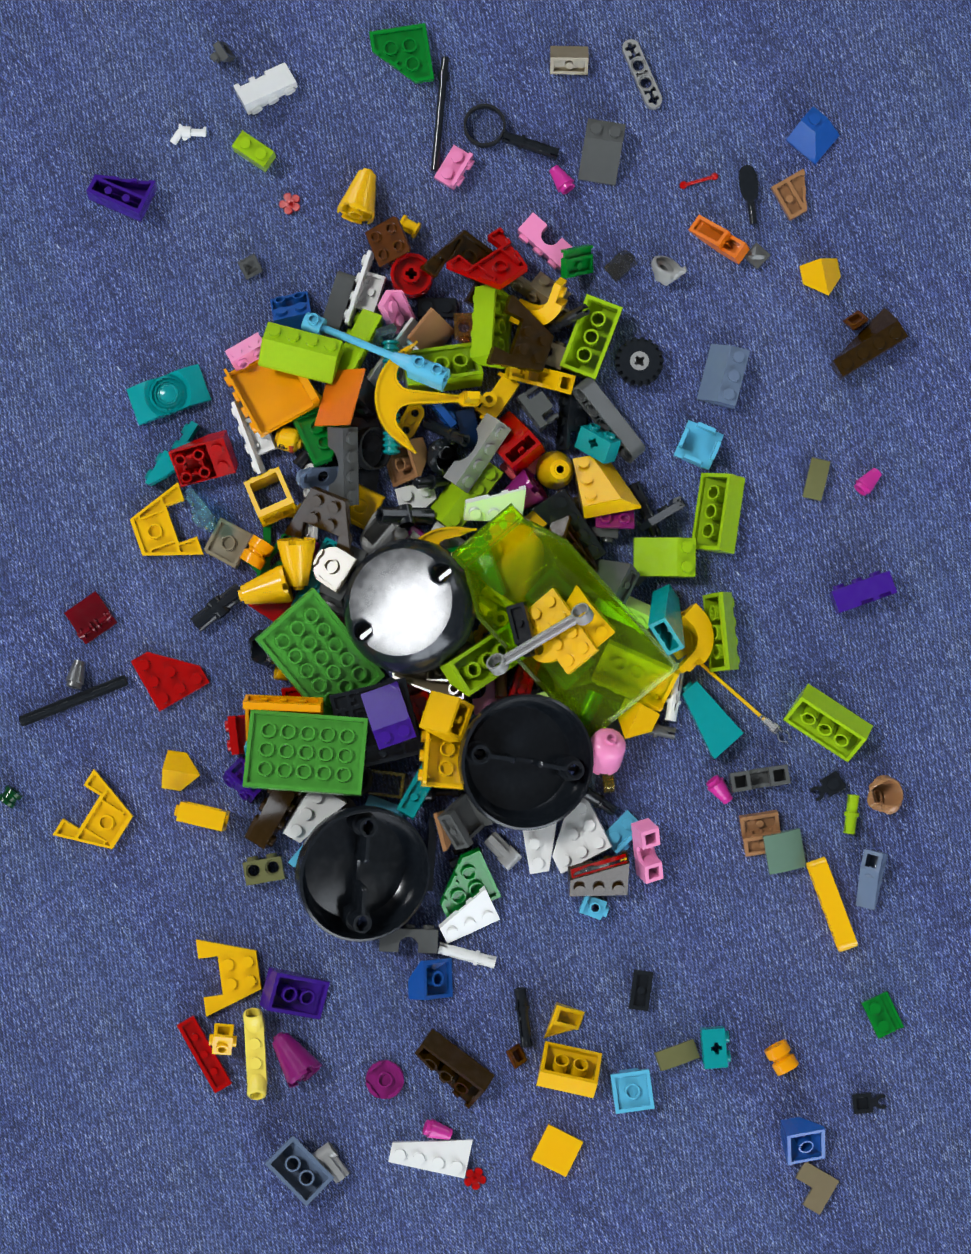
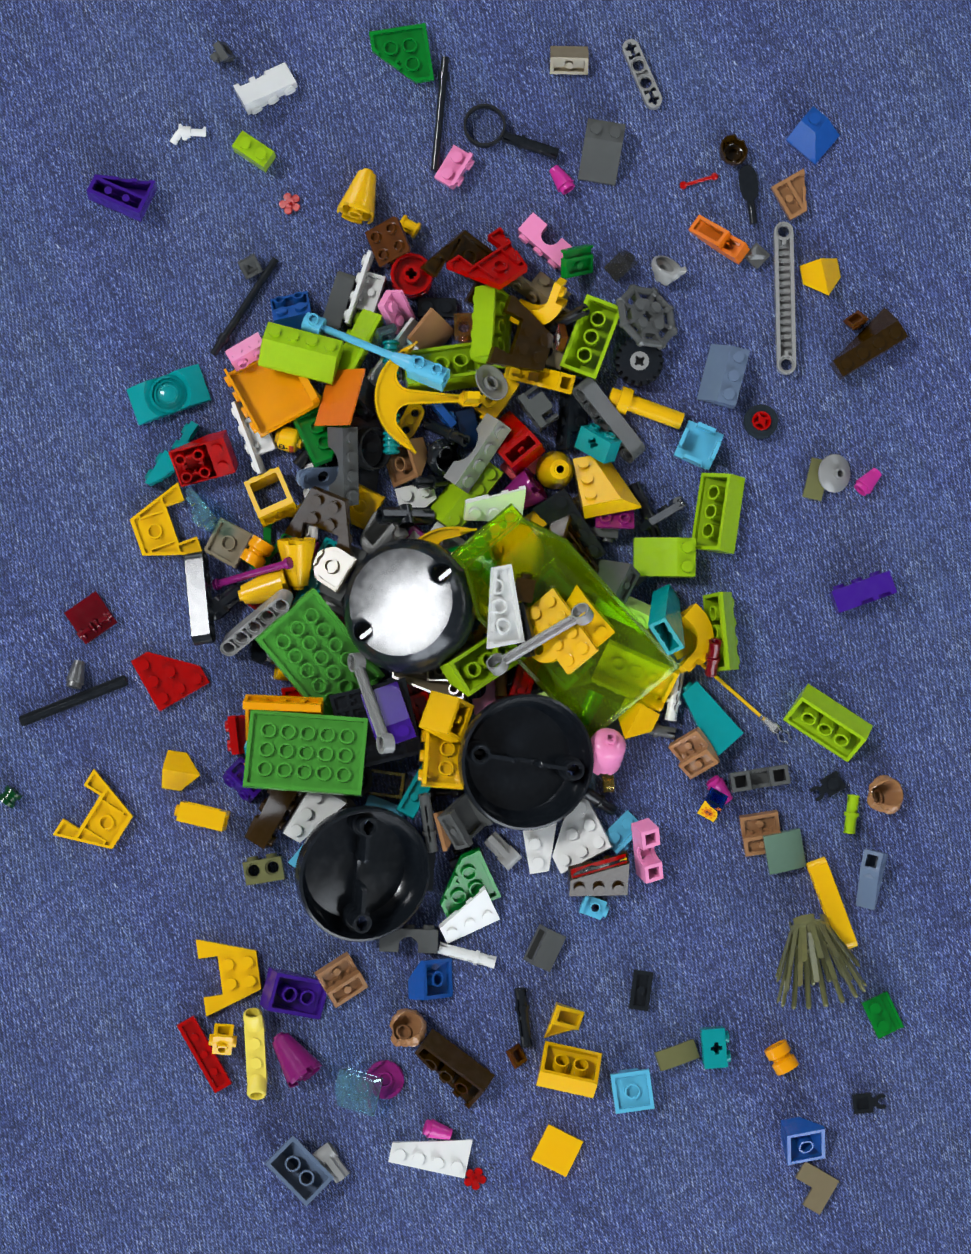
none -> beam [184,551,216,646]
none -> black bar [210,257,279,357]
none -> magenta bar [212,557,293,590]
none -> light grey beam [220,589,293,656]
none -> medium nougat slope [314,951,368,1008]
none -> clear light blue slope [335,1068,383,1117]
none -> light grey piece [347,652,395,754]
none -> medium nougat hair [389,1008,427,1047]
none -> dark grey pin [418,793,438,853]
none -> light grey dish [475,364,508,400]
none -> white wing [486,564,525,649]
none -> dark brown brick [515,572,536,603]
none -> dark grey brick [523,924,566,972]
none -> reddish brown tile [554,324,568,351]
none -> yellow piece [608,386,685,430]
none -> dark grey plate [616,284,678,350]
none -> medium nougat slope [668,727,720,780]
none -> clear blue brick [697,787,728,822]
none -> dark red pin [705,638,722,677]
none -> dark brown hair [719,134,748,166]
none -> black wheel [743,404,778,439]
none -> light grey gear [773,221,796,375]
none -> olive plant [775,914,868,1010]
none -> light grey dish [818,454,851,493]

